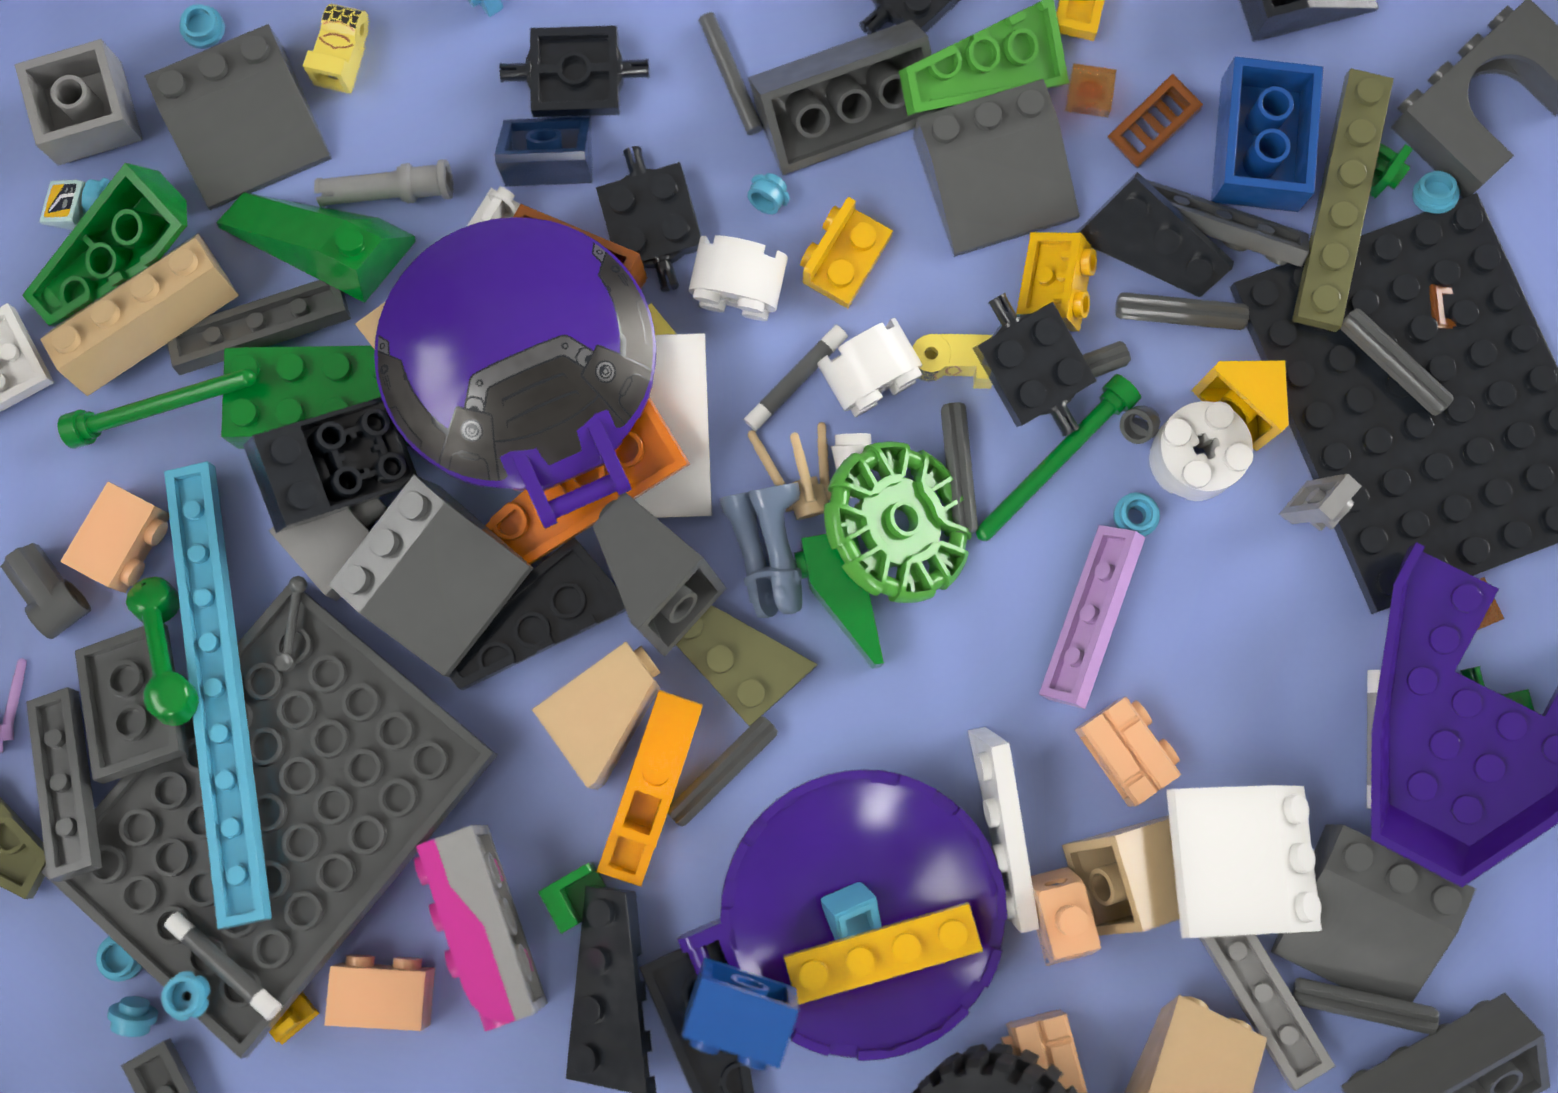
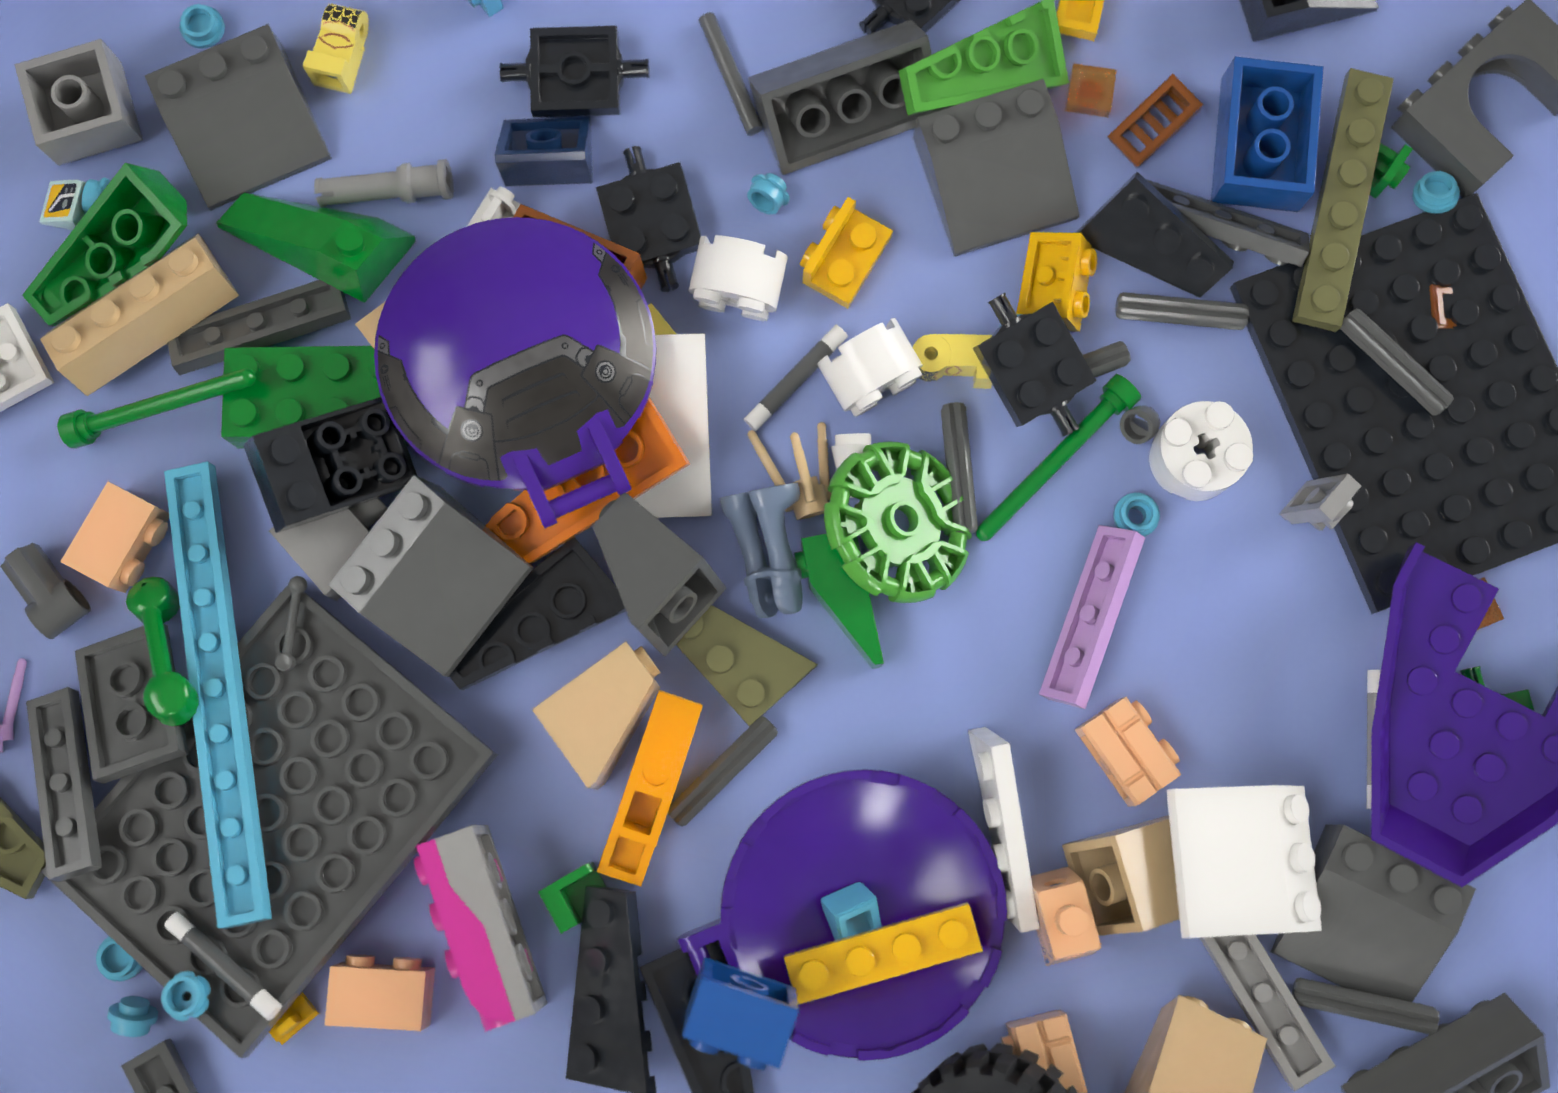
yellow slope [1191,360,1289,451] -> none

